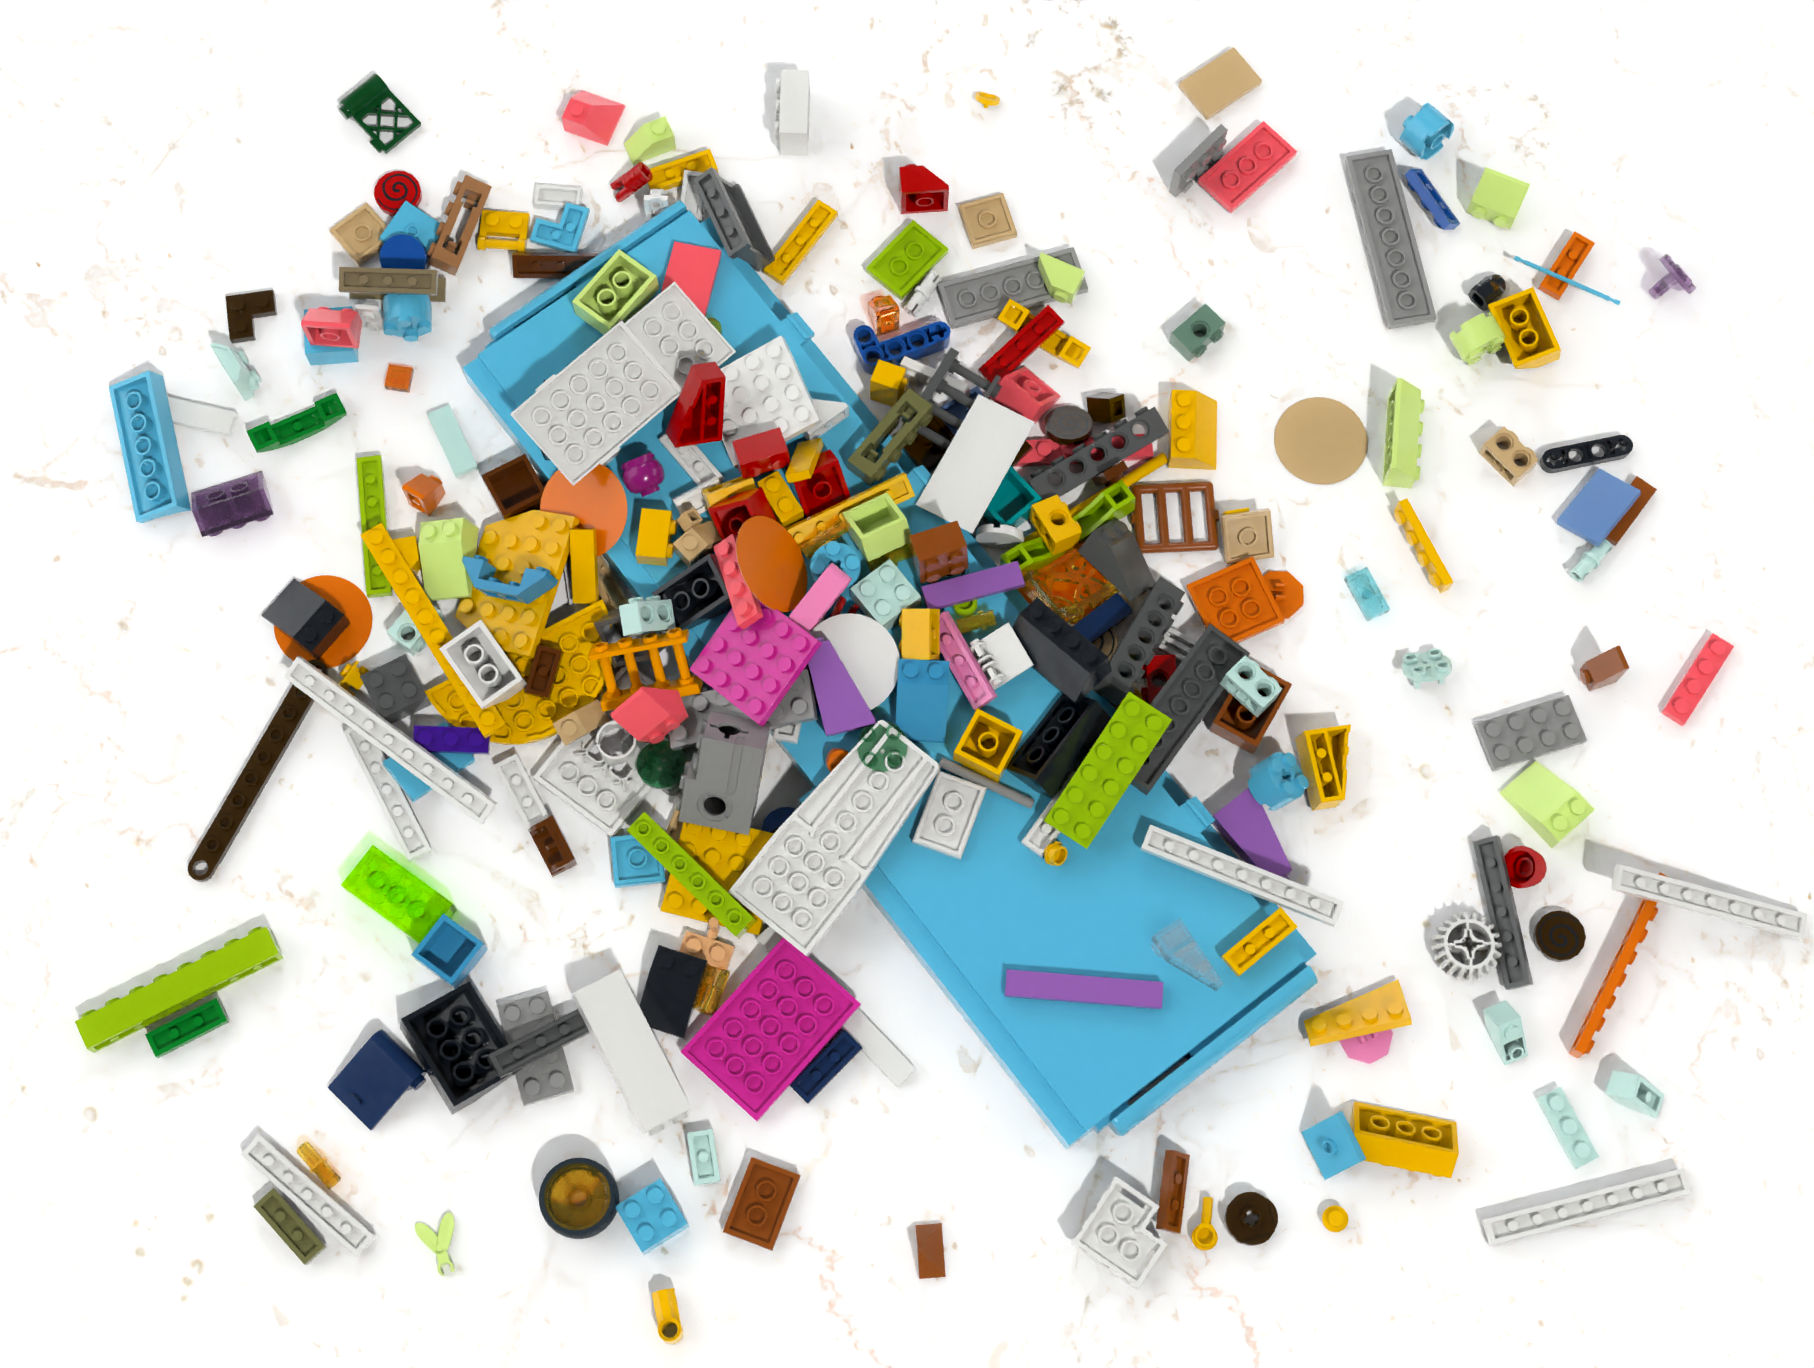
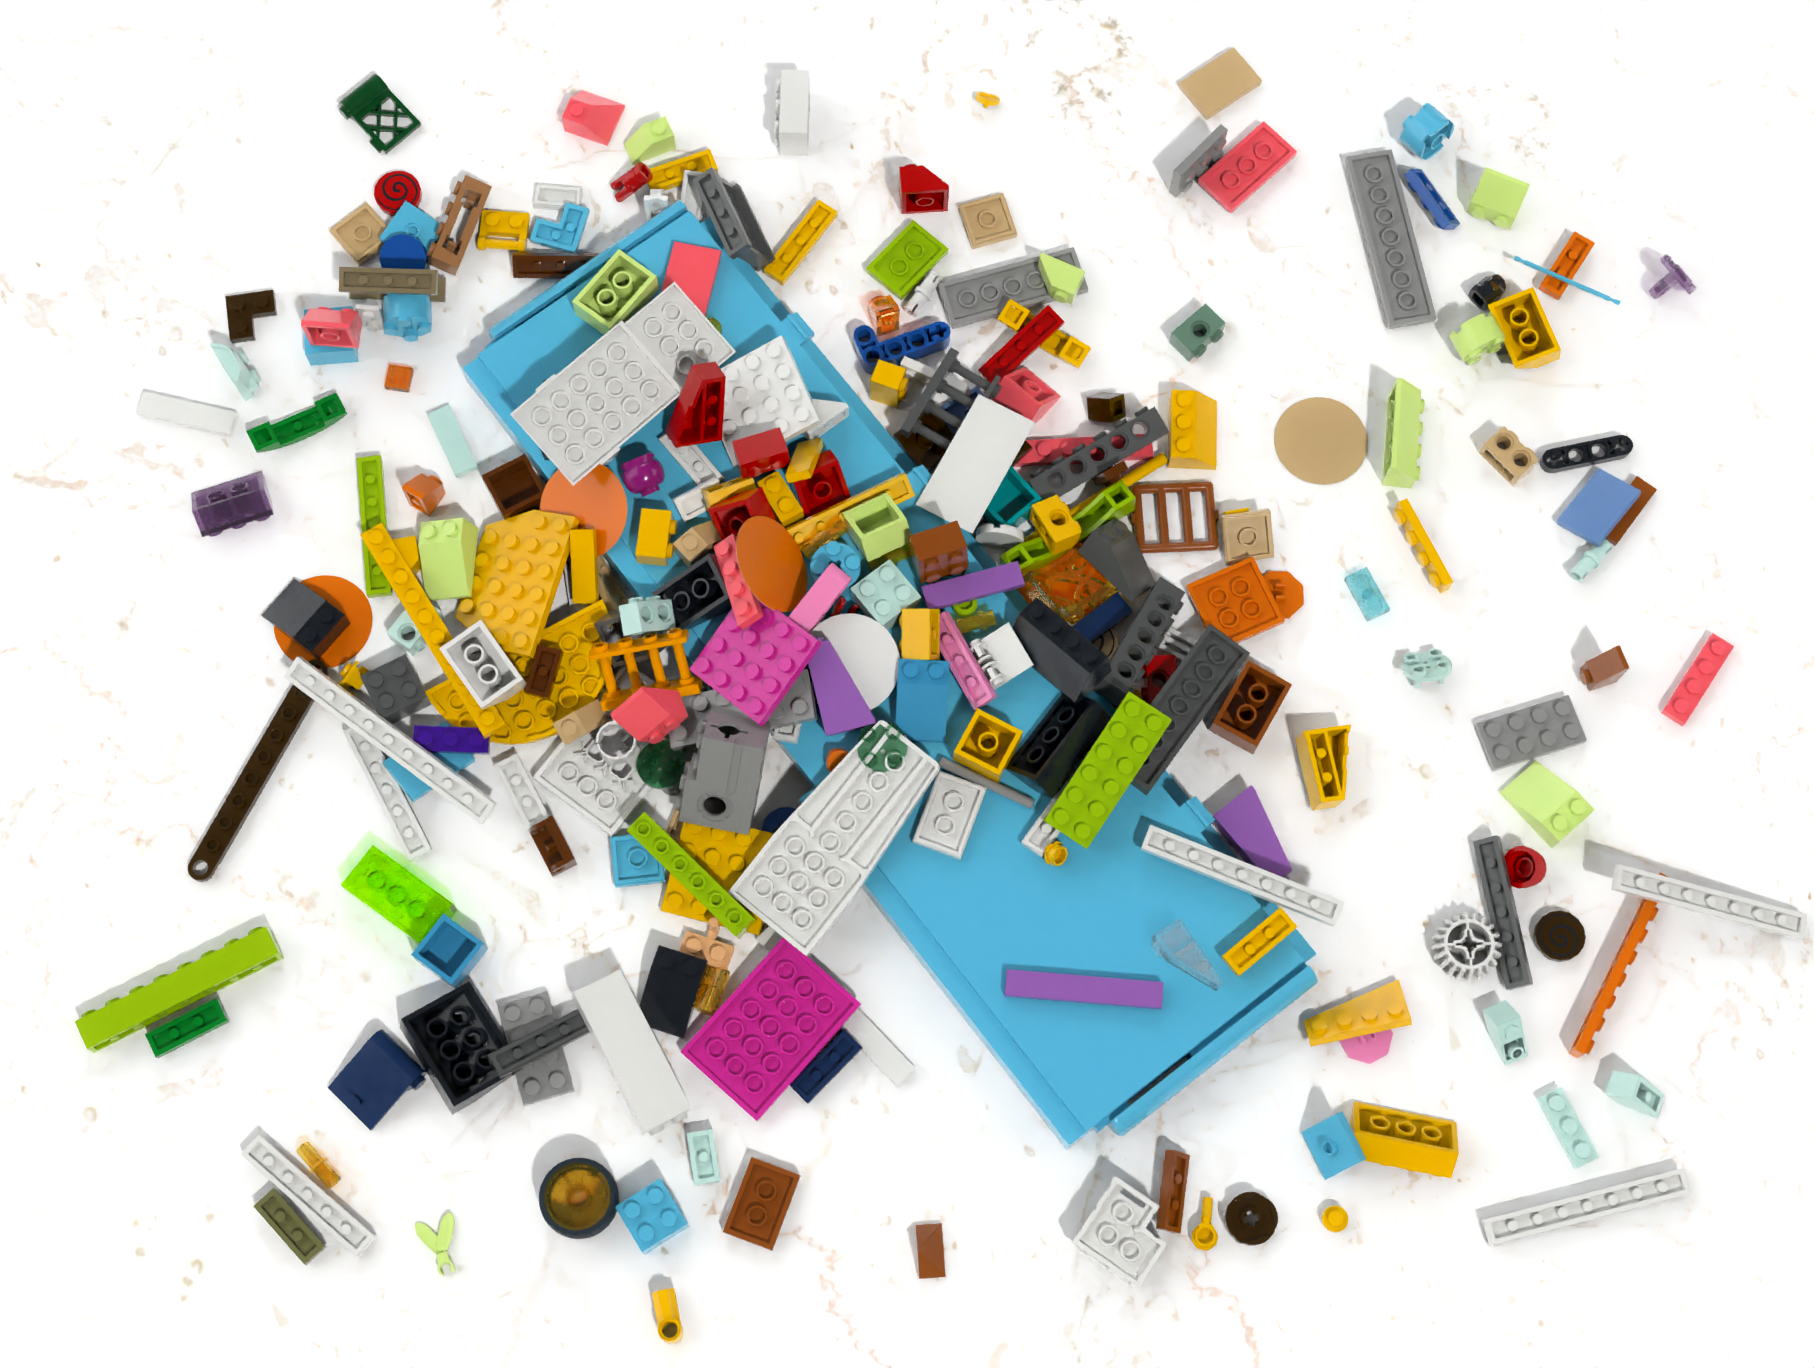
medium azure arch [109,370,191,523] -> none
dark azure slope [462,555,558,604] -> none
tan piece [677,507,703,533] -> none
olive brick [847,388,933,486] -> none
dark brown tile [1045,405,1093,445] -> none
light aqua brick [1220,655,1282,717] -> none
medium azure brick [1248,752,1309,811] -> none

